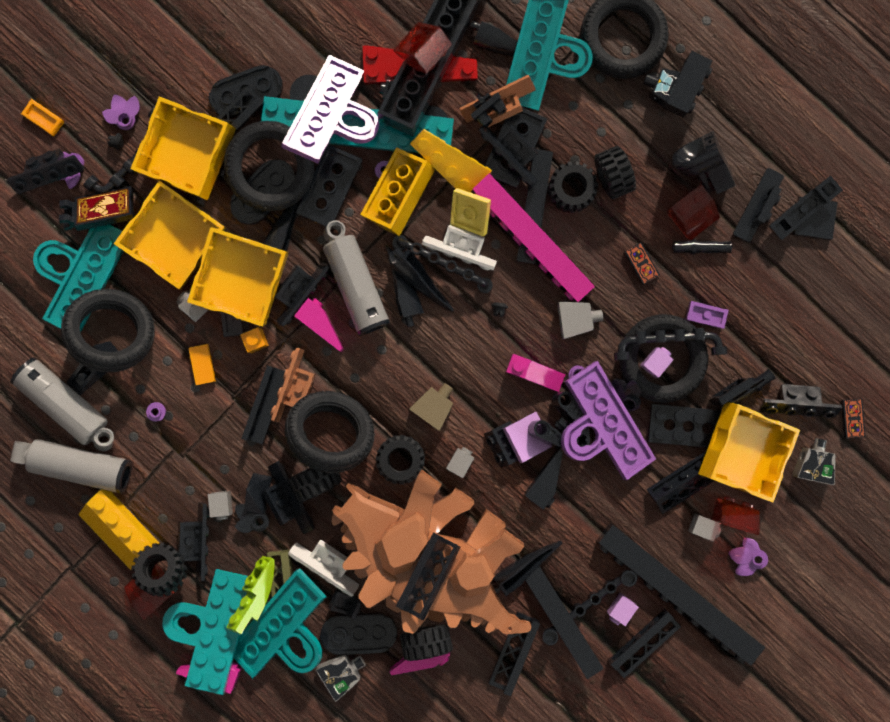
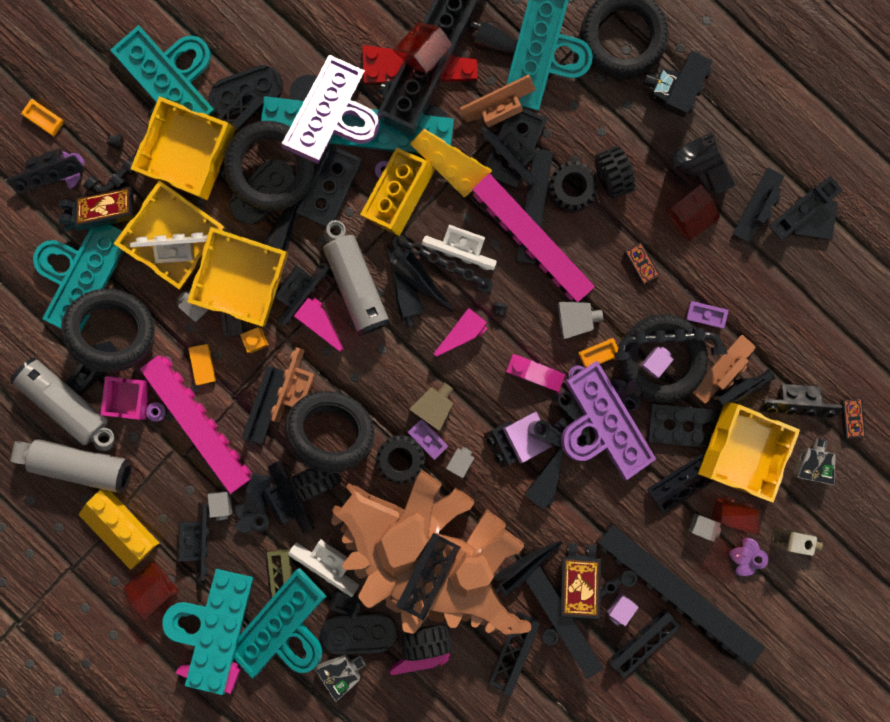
medium lavender plate [102,95,140,130] -> none
black tyre [131,543,187,597] -> none
lime slope [226,556,275,634] -> none
light yellow plate [450,188,491,237] -> none
black hips [470,92,507,128] -> none
black pin [672,239,732,255] -> none
none -> dark pink piece [100,376,150,420]
none -> teal plate [110,25,215,116]
none -> white bracket [130,232,208,263]
none -> dark pink brick [140,355,252,494]
none -> medium lavender plate [408,419,448,460]
none -> dark pink slope [434,308,487,357]
none -> tile [560,543,601,619]
none -> light orange tile [578,338,618,368]
none -> nougat bracket [692,335,756,403]
none -> dark tan torso [770,526,823,556]

